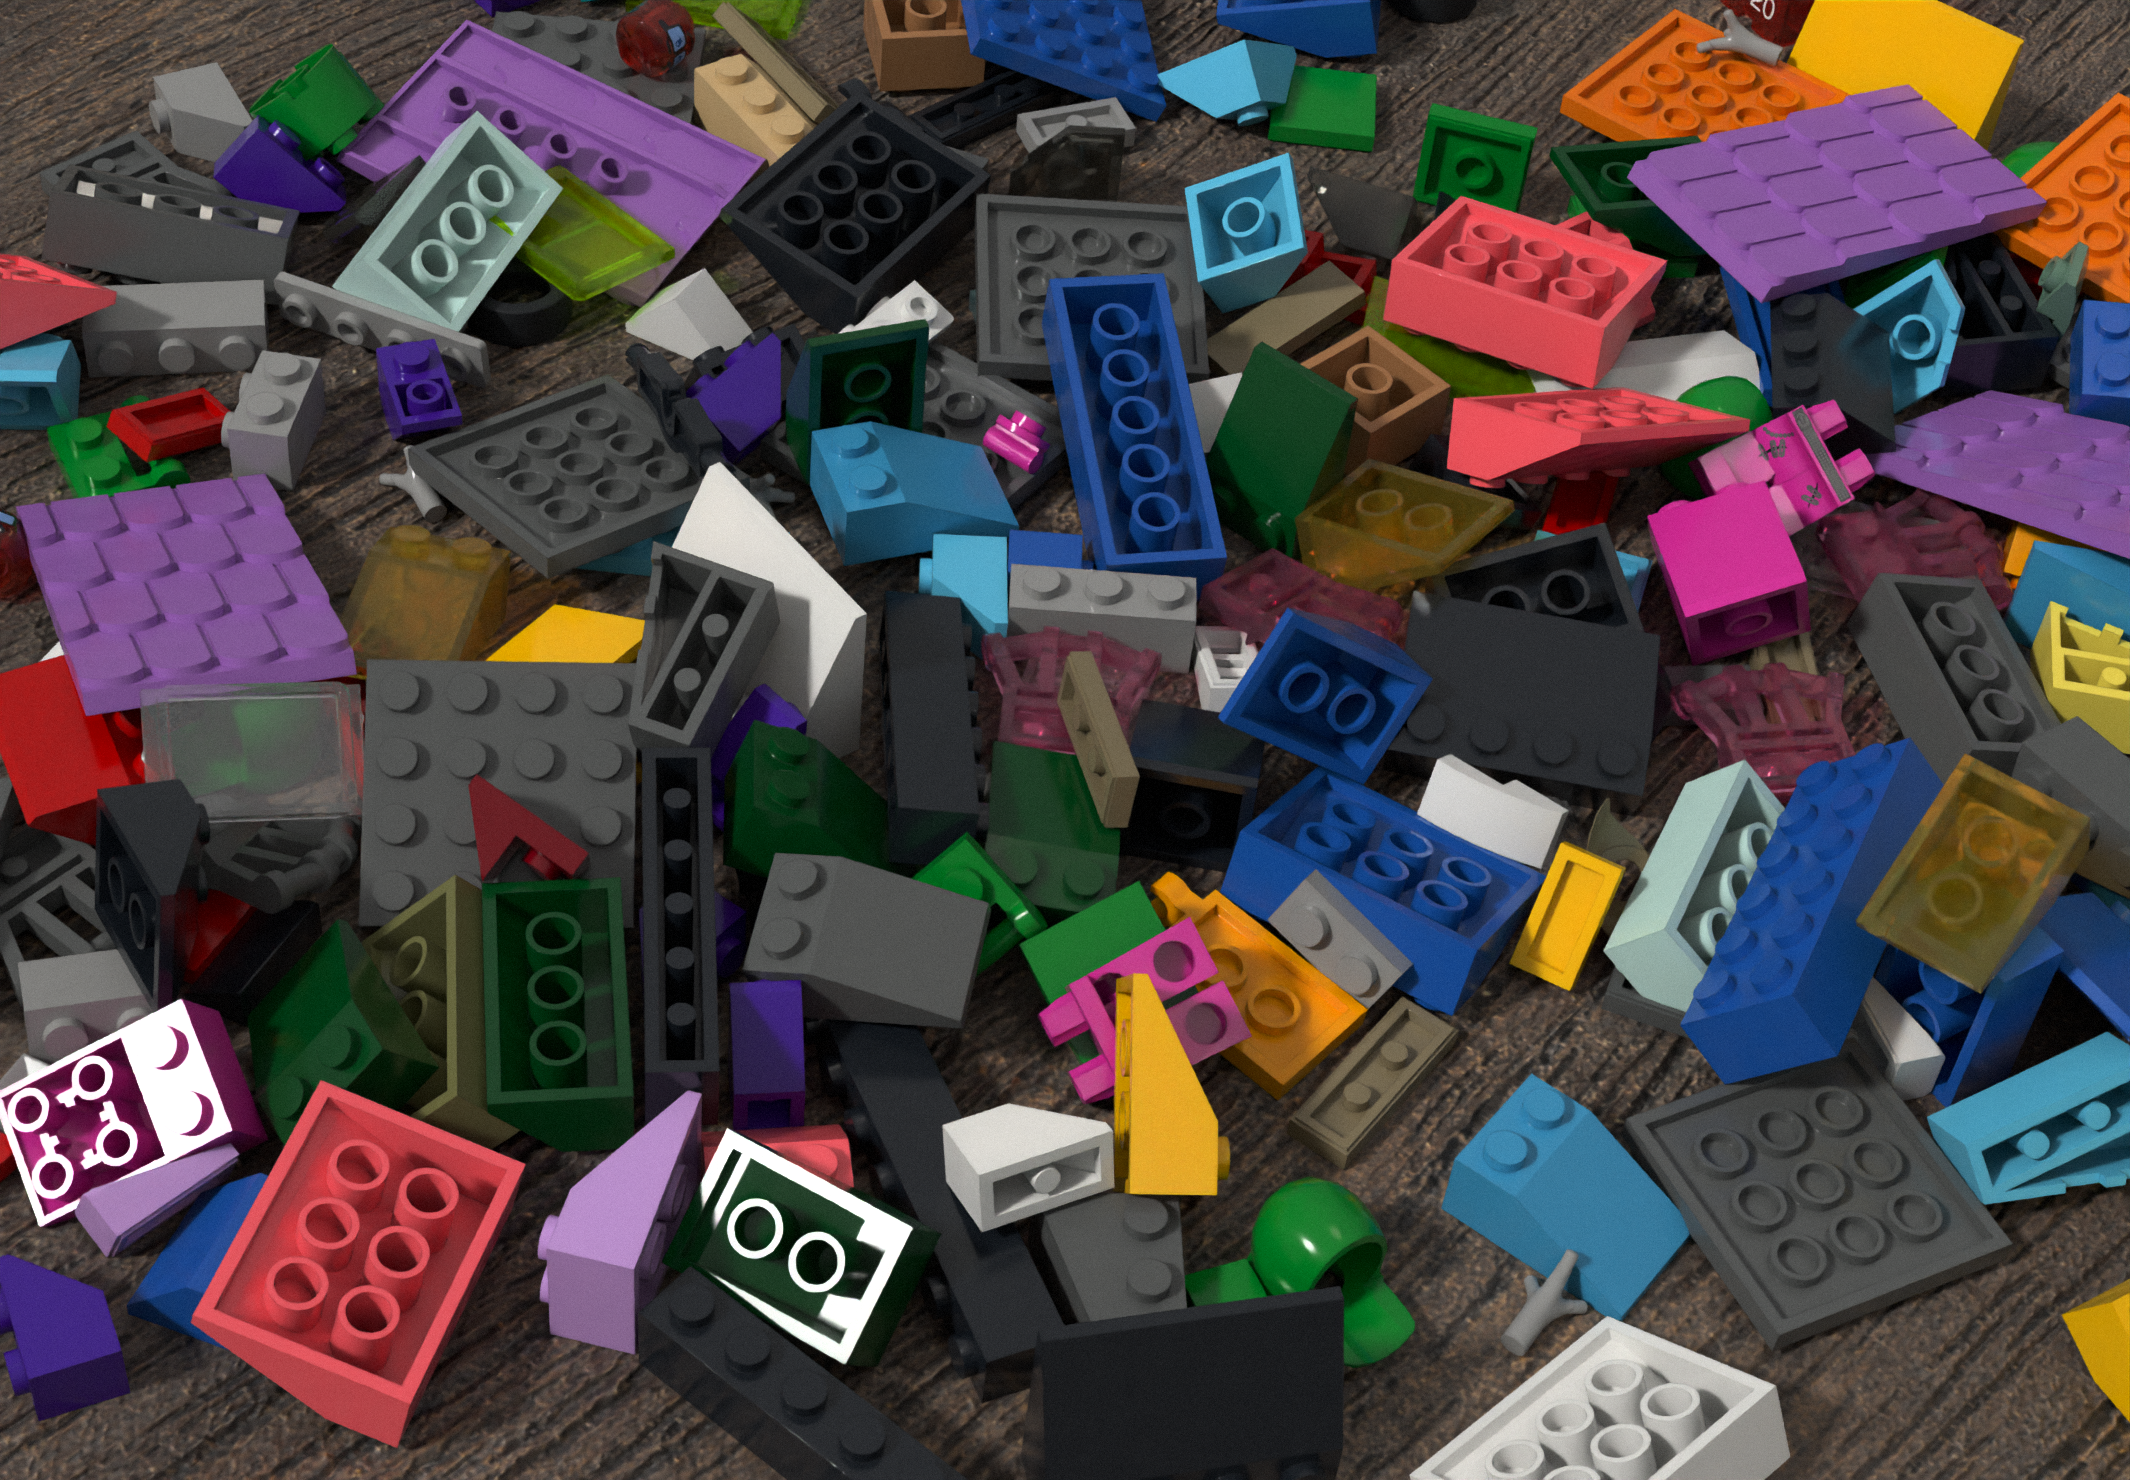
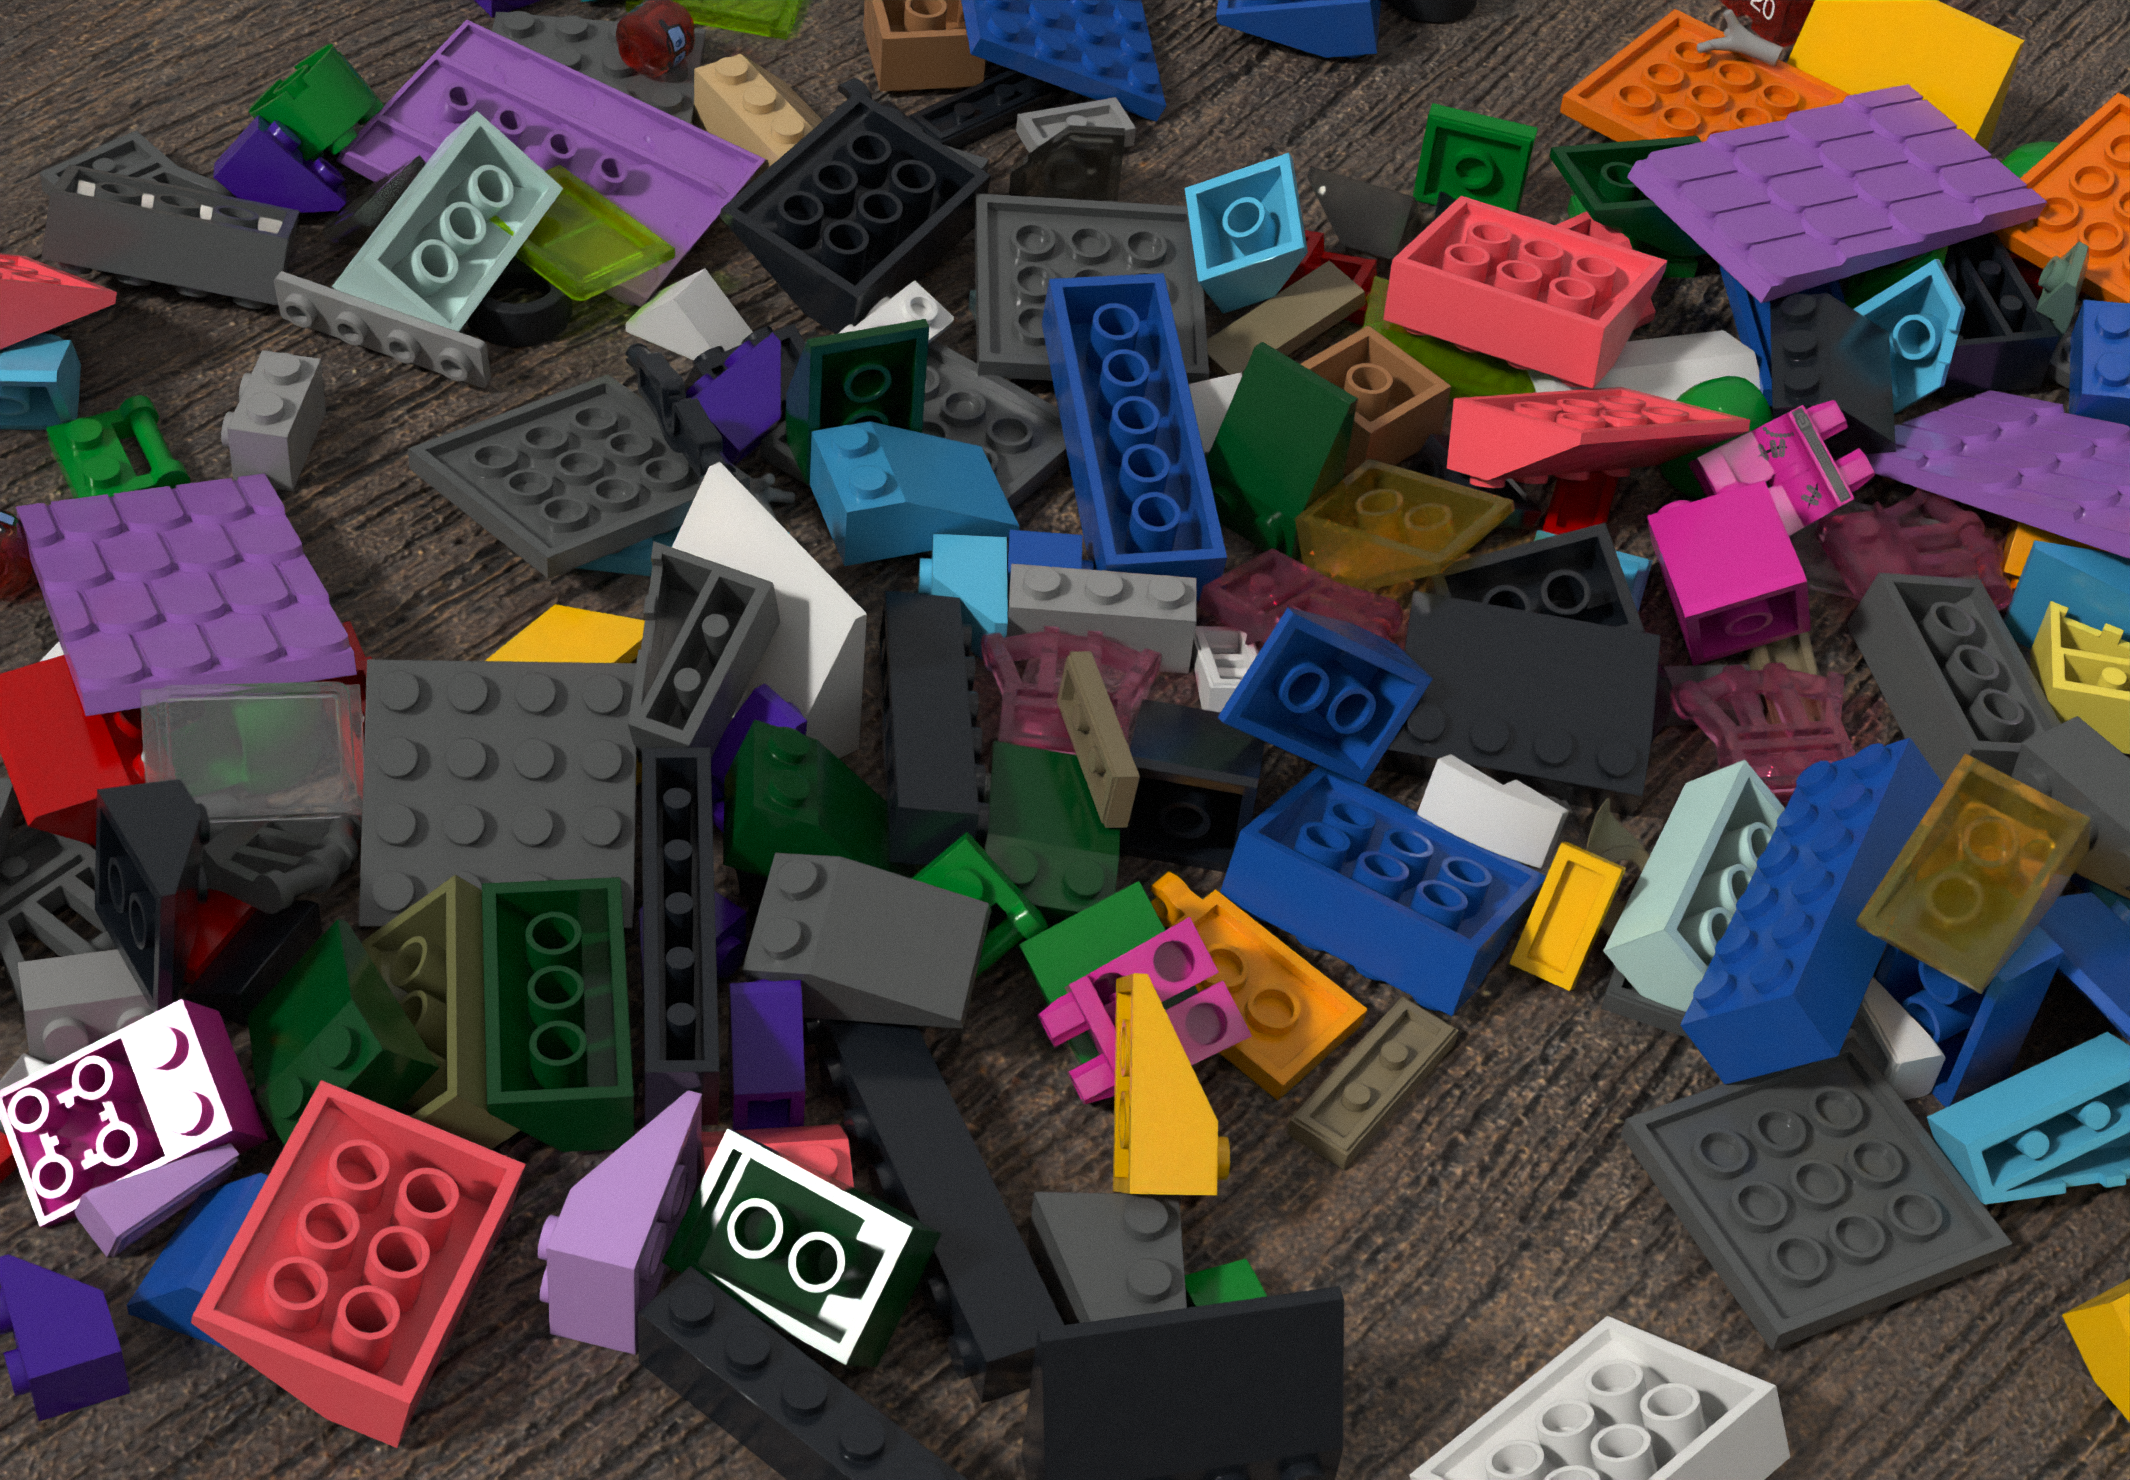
light grey brick [82,280,269,378] -> none
red tile [106,387,231,462] -> none
light grey slope [149,62,253,162] -> none
clear yellow slope [340,525,511,680] -> none
dark purple slope [376,339,462,440] -> none
light grey bar [379,445,447,523] -> none
dark red slope [468,774,591,883] -> none
dark tan tile [712,1,839,124] -> none
white slope [942,1103,1115,1232] -> none
dark pink plate [983,410,1051,474] -> none
medium azure slope [1157,39,1297,126] -> none
green piece [1247,1177,1415,1368] -> none
light grey plate [1267,869,1413,1009] -> none
green tile [1268,65,1377,152] -> none
dark azure slope [1441,1073,1692,1322] -> none
light grey bar [1500,1249,1588,1356] -> none

